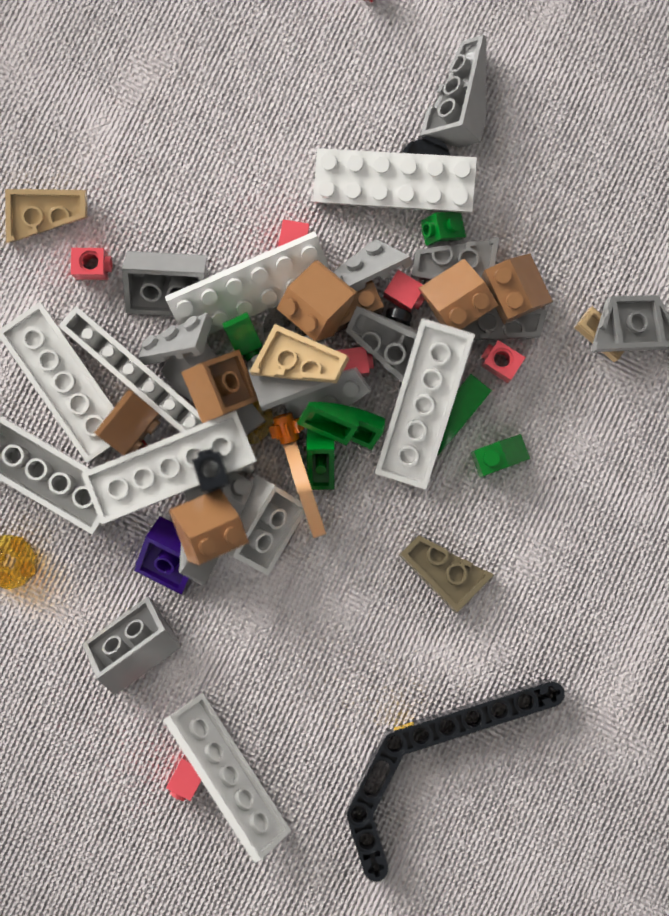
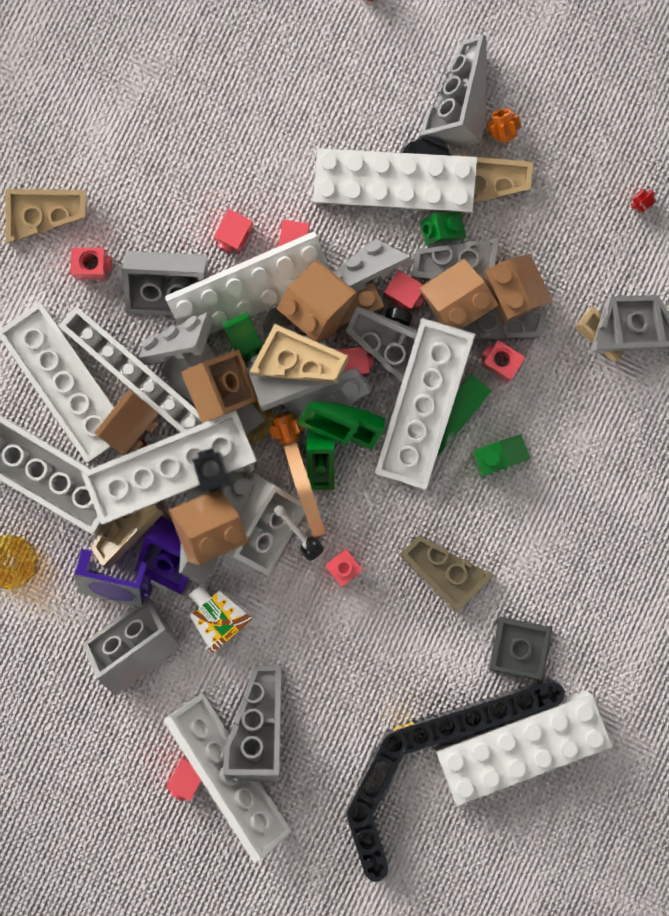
none -> dark purple panel [74,549,153,607]
none -> tan wing [91,503,165,569]
none -> torso [189,585,254,653]
none -> coral brick [214,209,254,255]
none -> light grey wedge [223,666,282,782]
none -> hinge [274,505,324,561]
none -> coral brick [325,549,363,587]
none -> white brick [434,691,612,806]
none -> tan wing [454,155,534,203]
none -> orange gear [486,108,522,142]
none -> dark grey tile [488,616,553,681]
none -> red plate [630,189,657,213]

